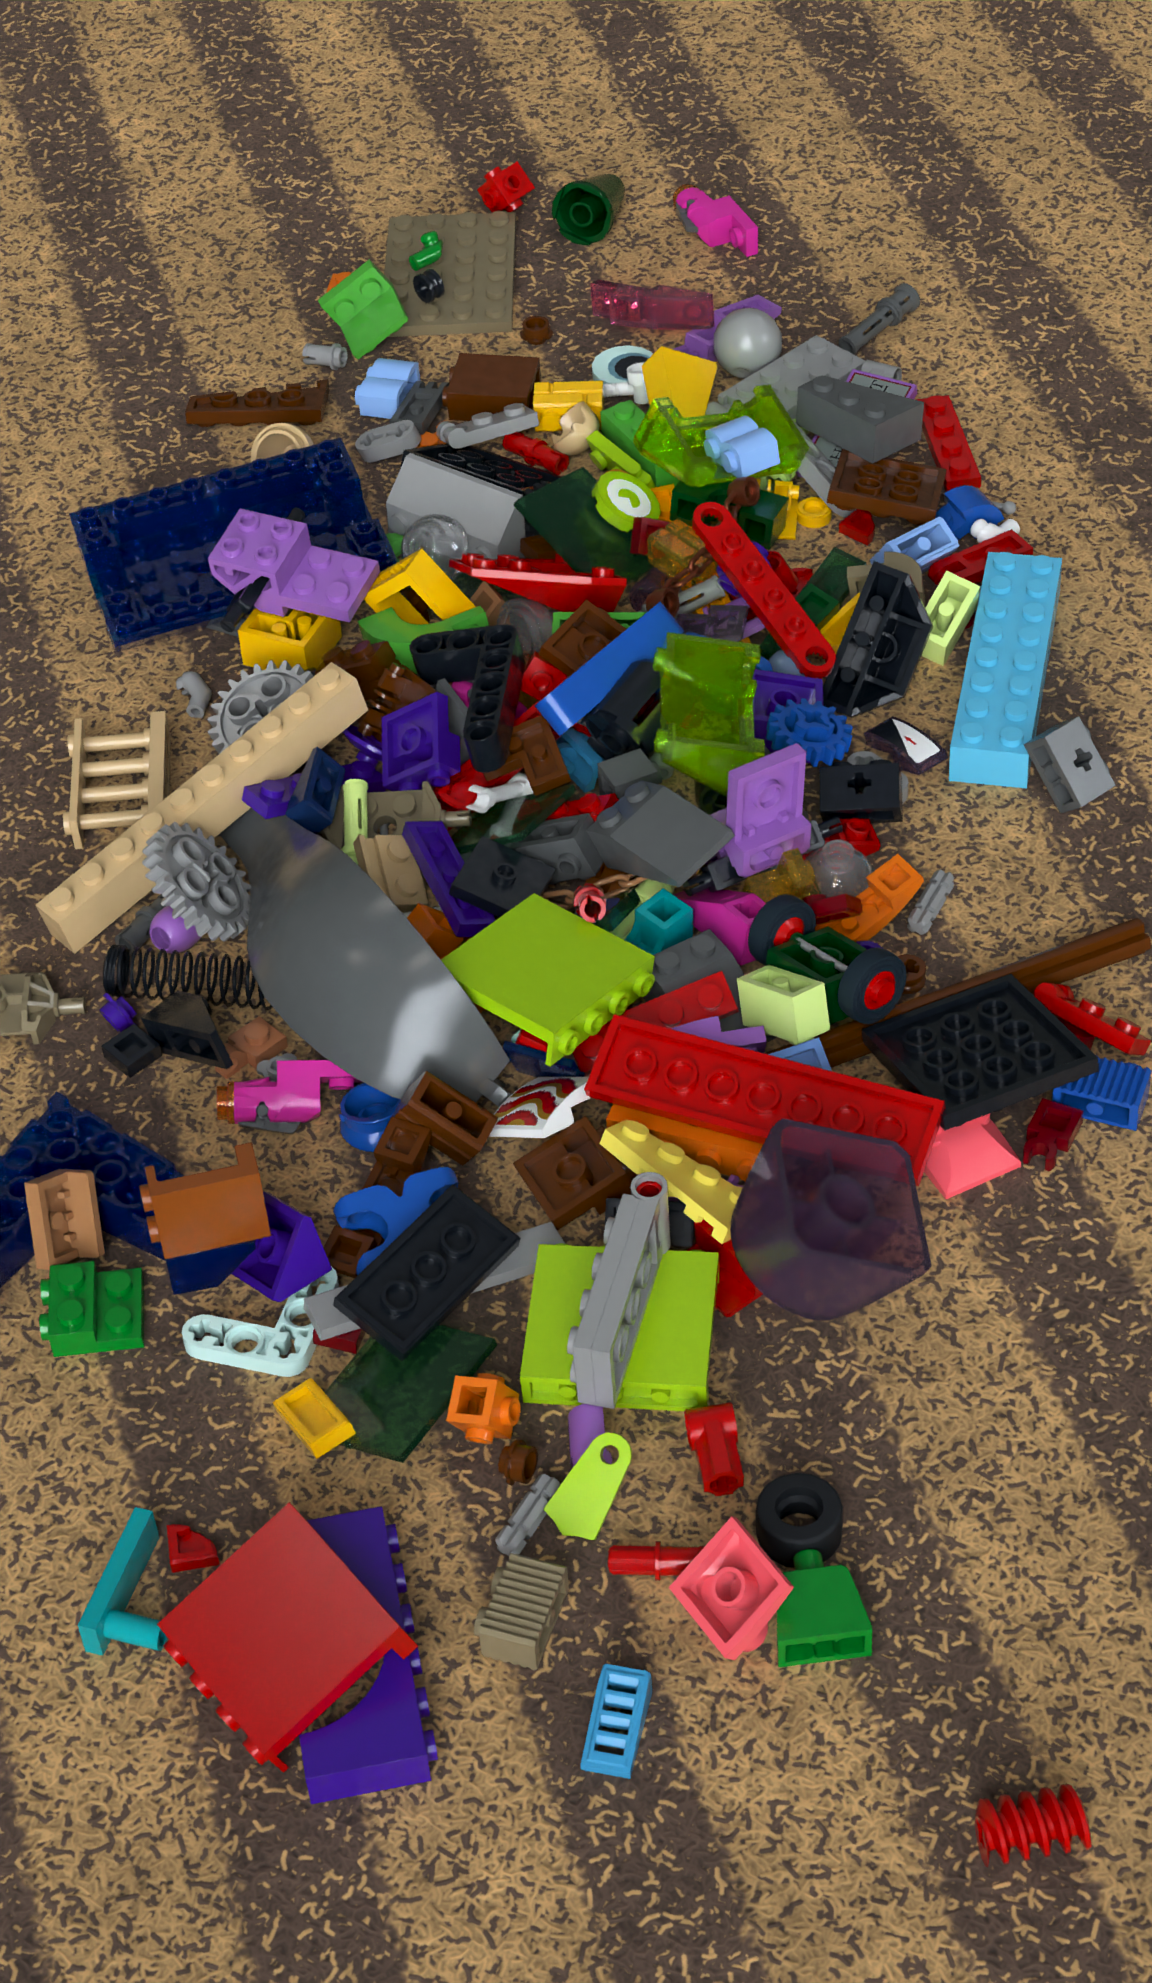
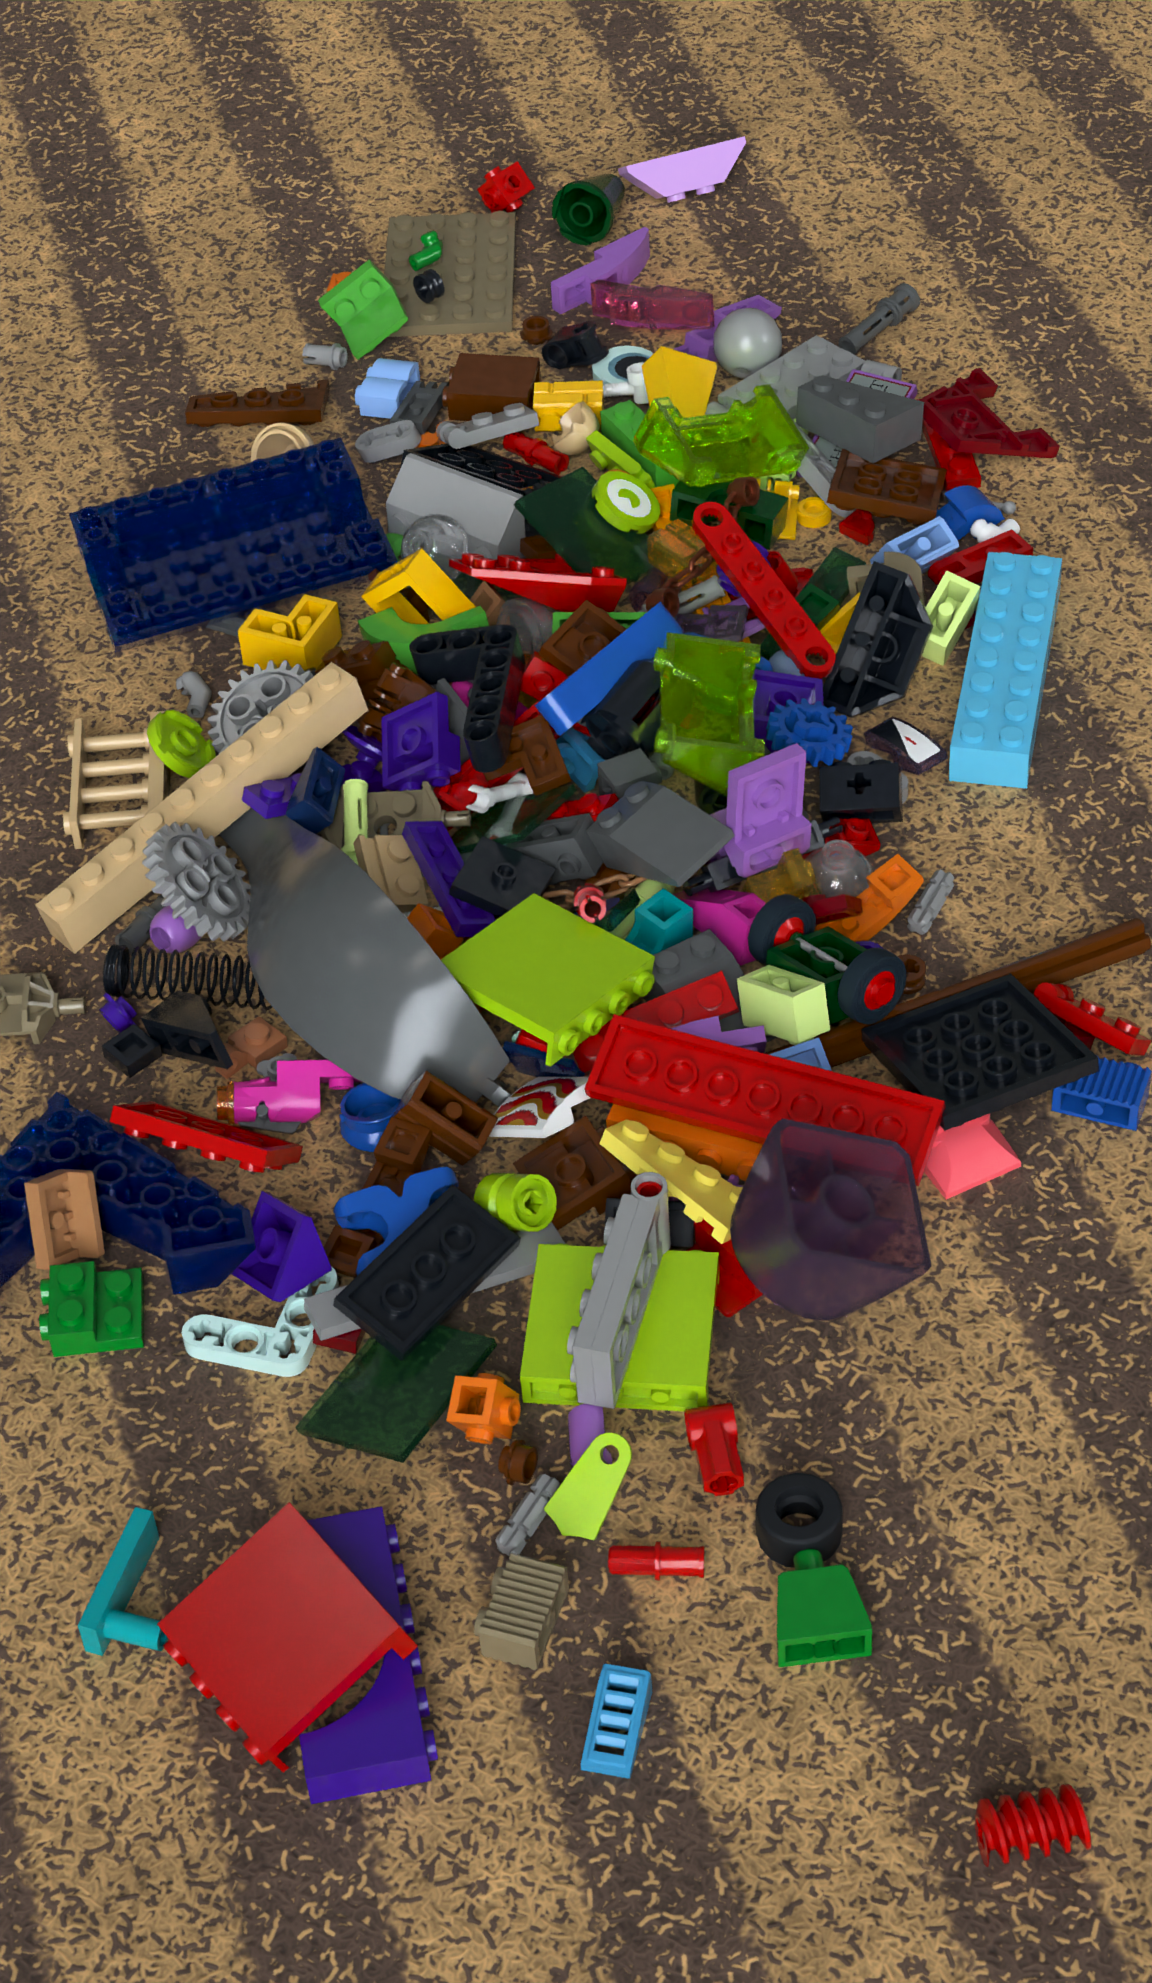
dark orange panel [139,1142,271,1259] -> none
red tile [167,1524,220,1573] -> none
medium lavender piece [208,508,380,632] -> none
yellow tile [272,1378,356,1459] -> none
dark red plate [630,517,672,559] -> none
coral slope [668,1516,794,1660] -> none
dark pink plate [673,184,758,257] -> none
light blue brick [704,415,780,478] -> none
brick [1023,716,1116,813] -> none
dark red plate [1023,1098,1084,1171] -> none
none -> red plate [109,1101,303,1173]
none -> lime tile [147,710,216,778]
none -> lime wheel [474,1173,557,1232]
none -> black piece [542,320,609,370]
none -> medium lavender slope [551,227,650,314]
none -> lavender wedge [618,136,746,203]
none -> dark red wing [920,368,1060,458]

